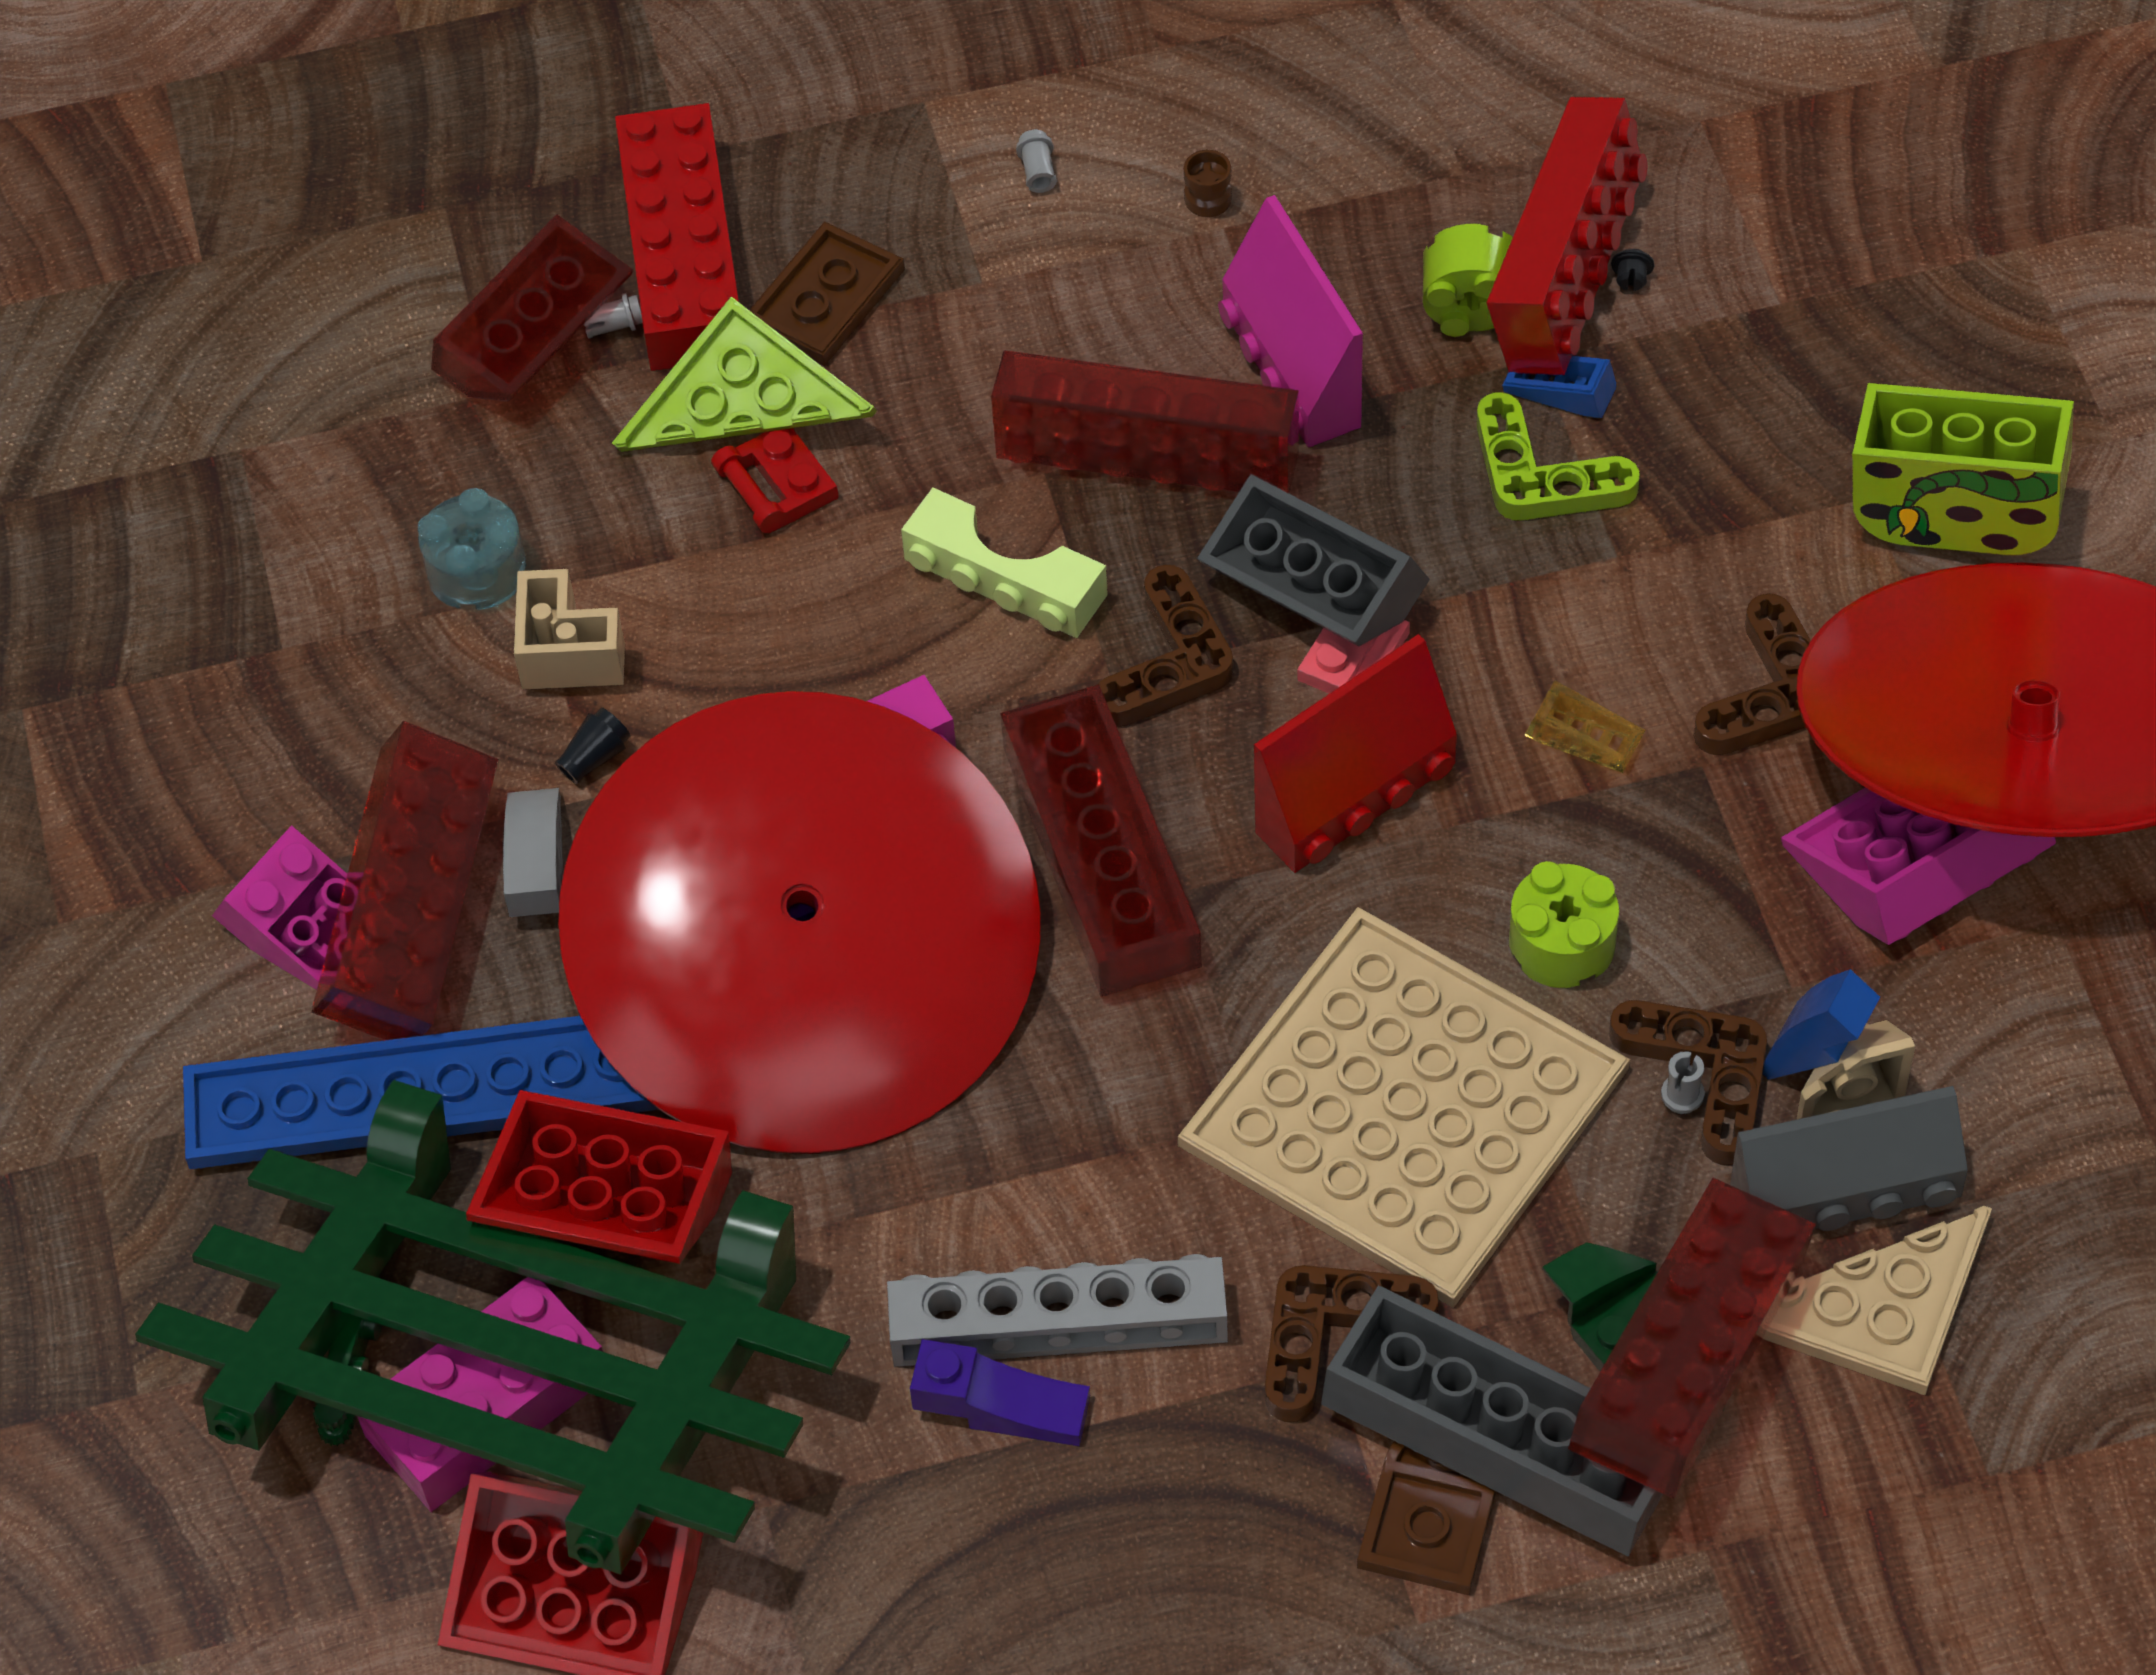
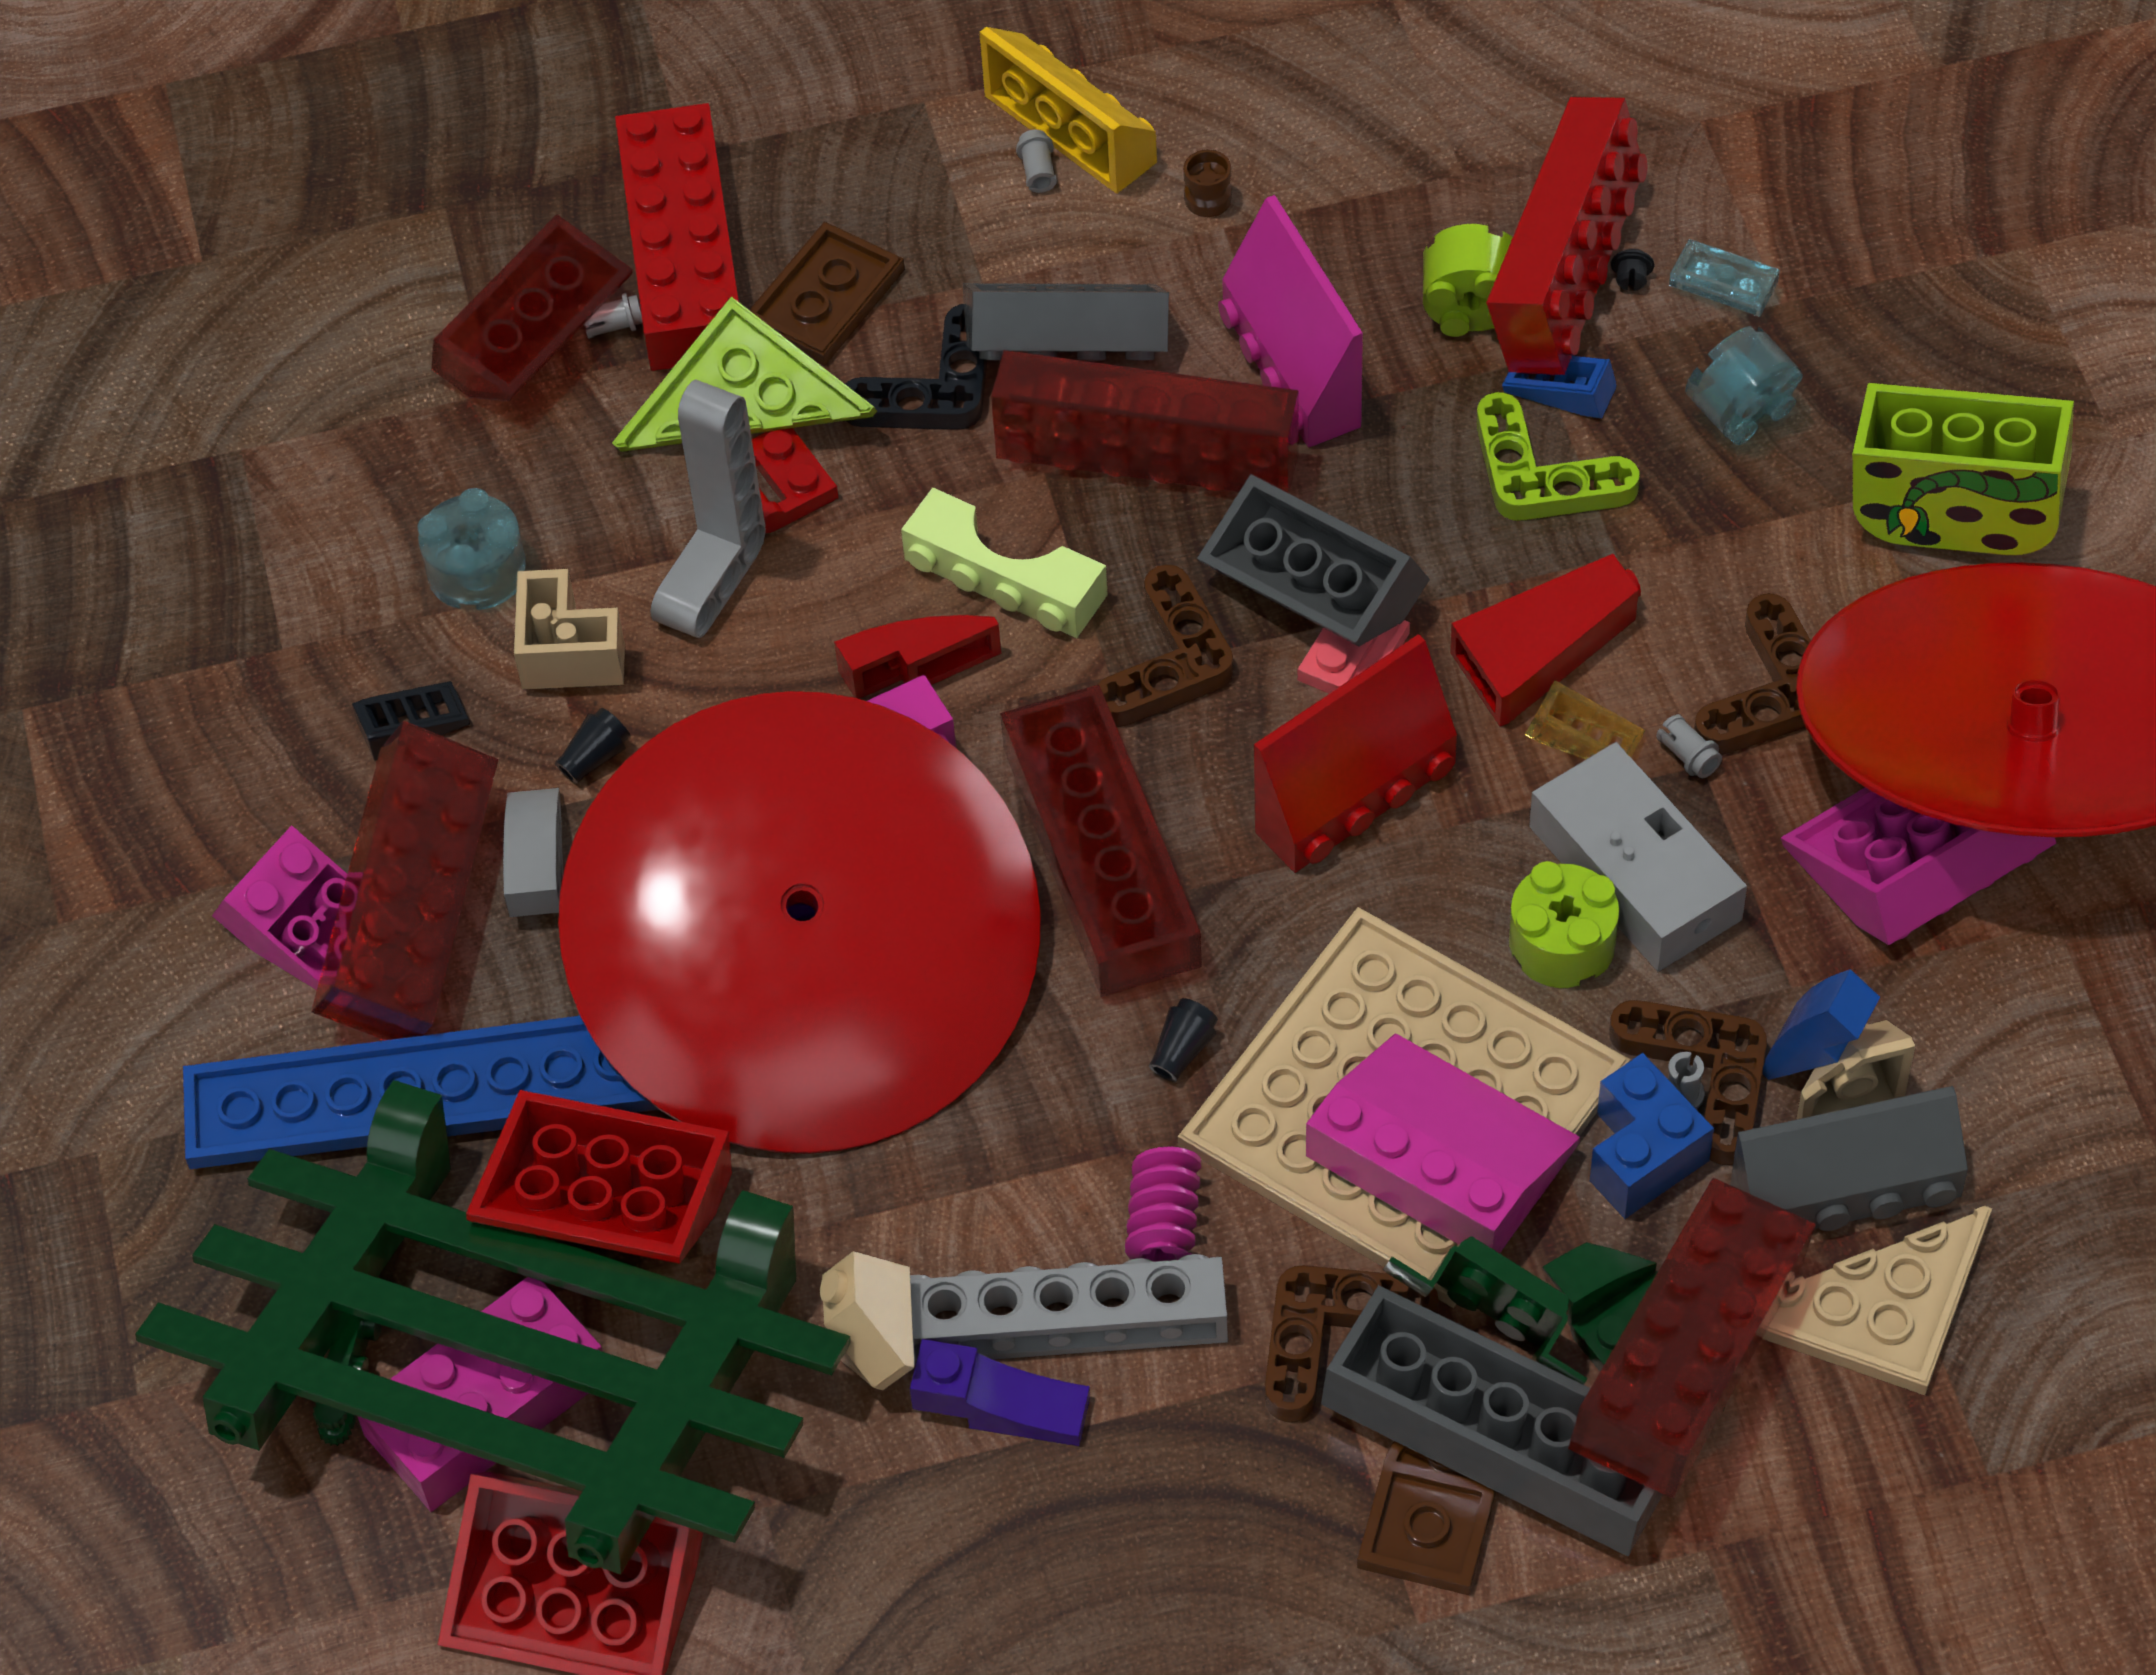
none -> black slope [352,681,470,761]
none -> light grey beam [650,379,765,638]
none -> tan slope [820,1251,914,1390]
none -> red slope [834,615,1002,699]
none -> black beam [845,304,987,429]
none -> dark grey slope [963,283,1169,360]
none -> yellow slope [980,27,1157,194]
none -> dark pink piece [1125,1147,1201,1262]
none -> black cone [1149,998,1218,1082]
none -> dark pink slope [1306,1033,1581,1253]
none -> dark green piece [1383,1236,1588,1385]
none -> red slope [1450,554,1641,727]
none -> light grey brick [1529,742,1747,972]
none -> blue brick [1590,1053,1714,1219]
none -> light grey pin [1656,714,1722,778]
none -> clear light blue plate [1669,239,1780,316]
none -> clear light blue brick [1685,326,1803,446]

